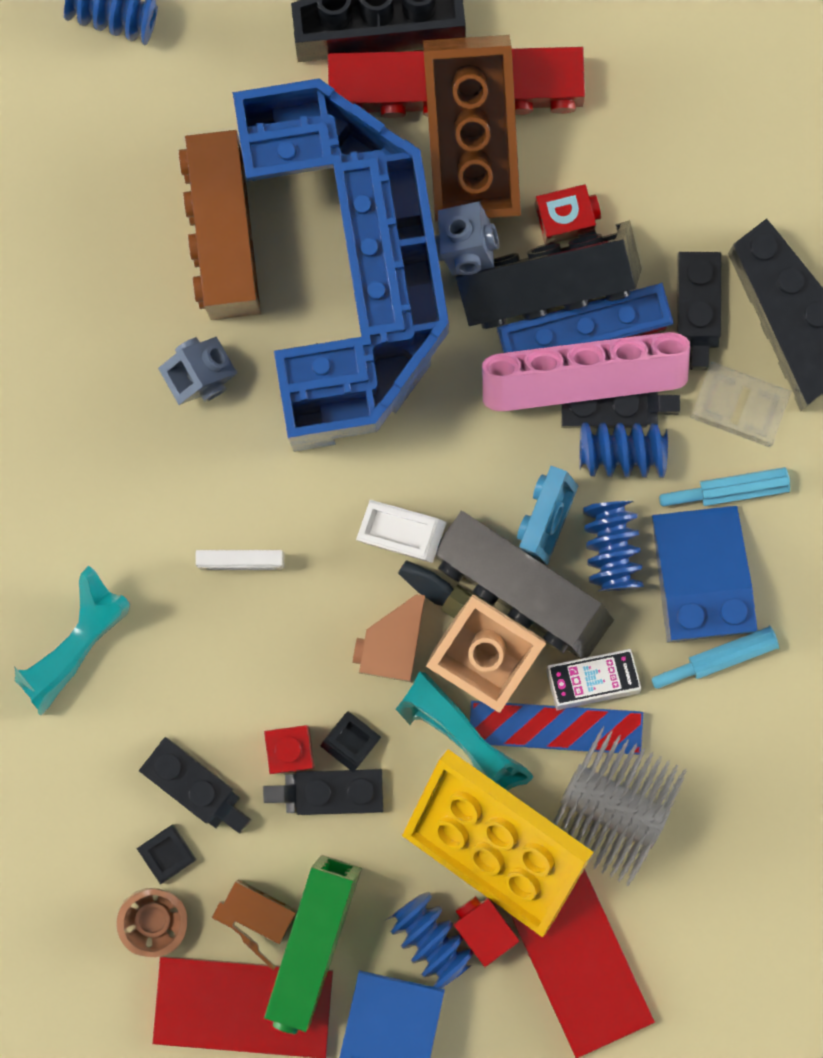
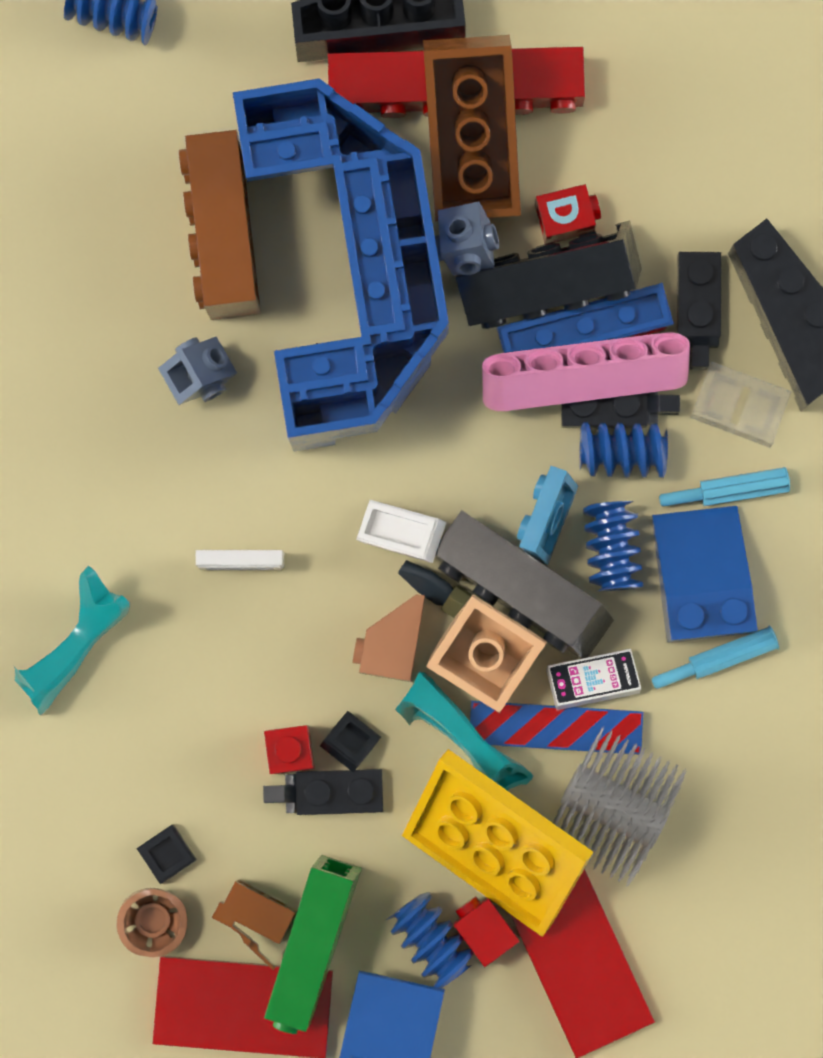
black hinge [139,737,251,834] -> none

